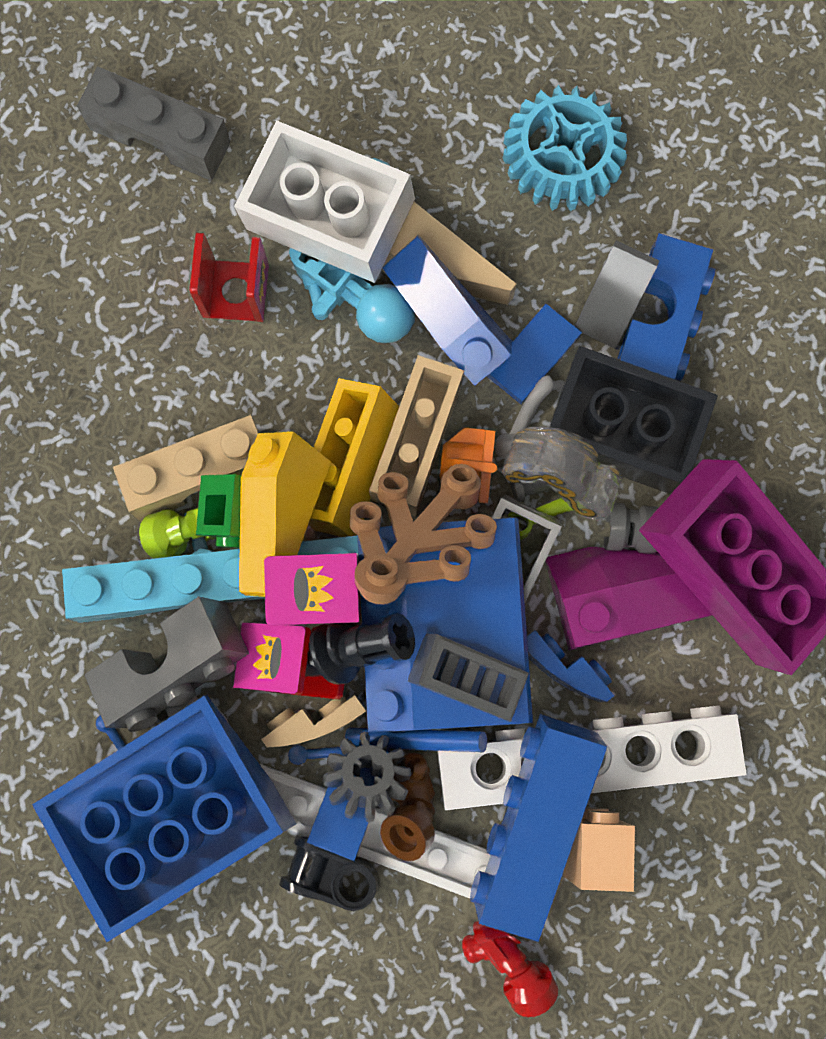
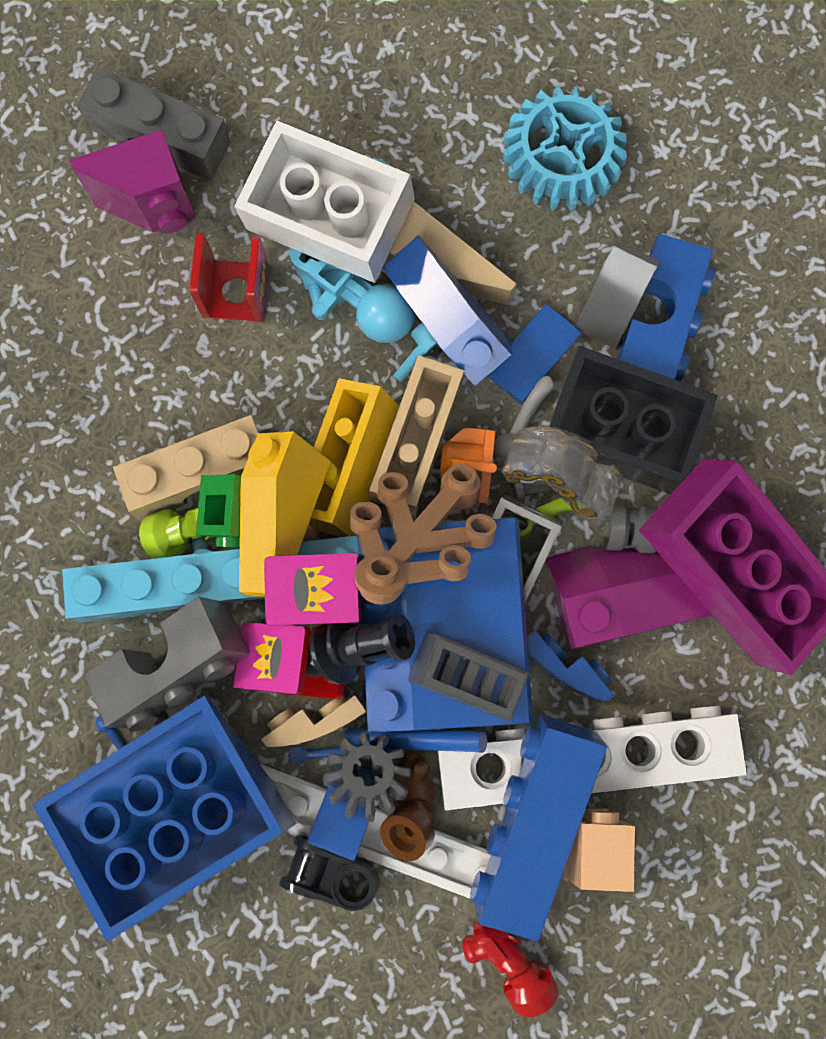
none -> magenta slope [69,129,196,233]
none -> medium azure hand [393,323,440,383]

